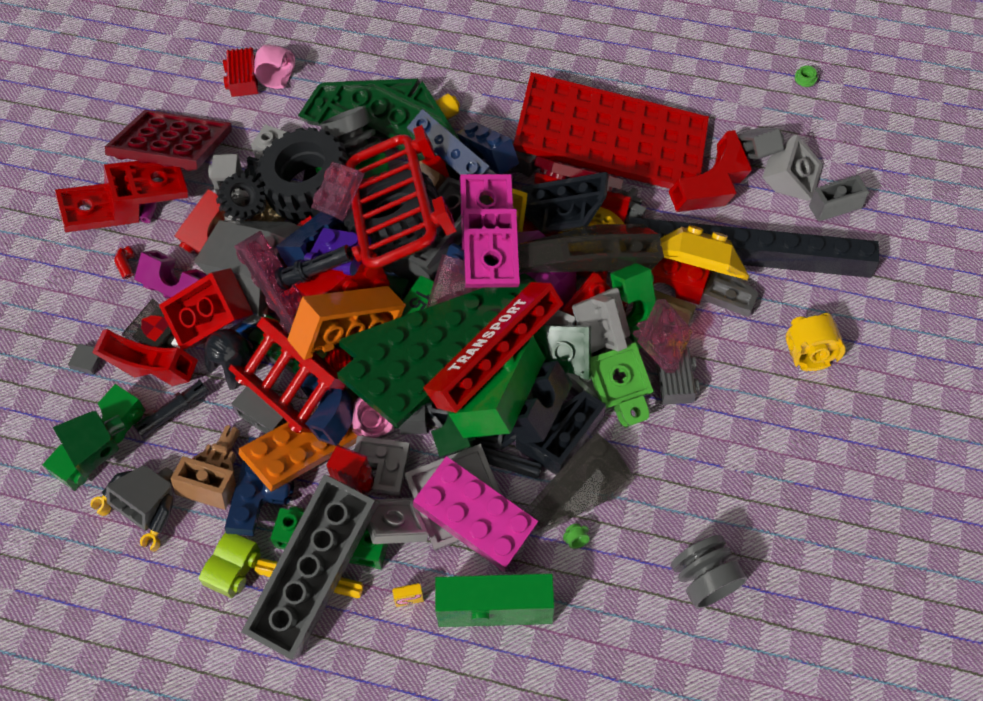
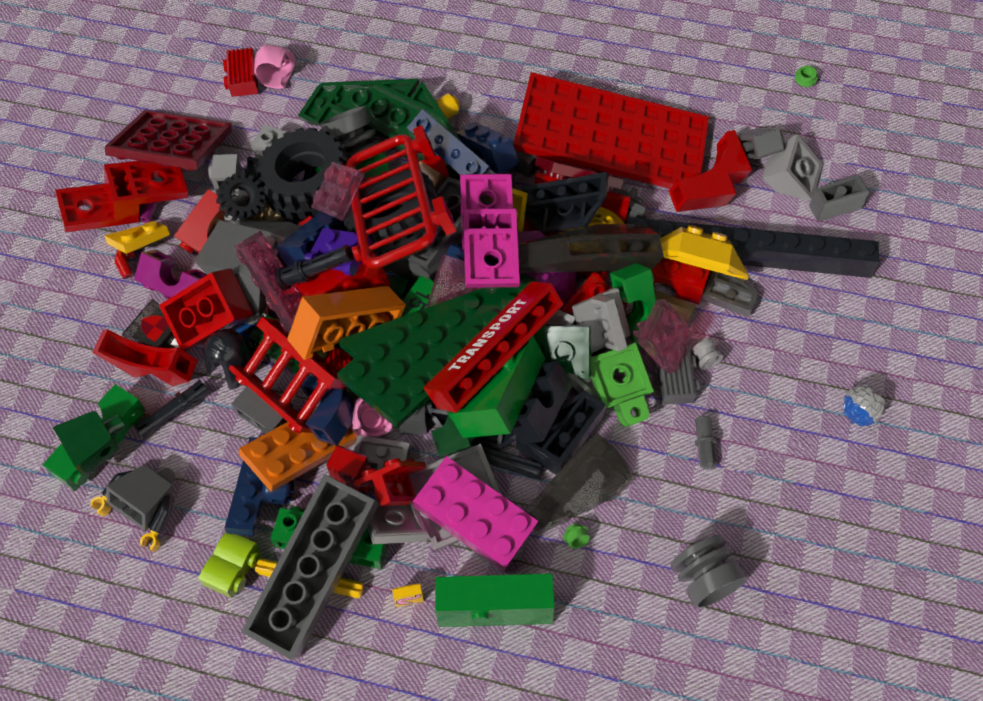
dark grey tile [68,343,102,375] -> none
medium nougat brick [170,425,241,510] -> none
yellow brick [785,313,845,371] -> none
none -> yellow wing [104,221,170,254]
none -> red bracket [353,458,426,506]
none -> light grey wheel [691,338,723,370]
none -> dark grey axle [695,416,717,470]
none -> piece [843,384,885,426]

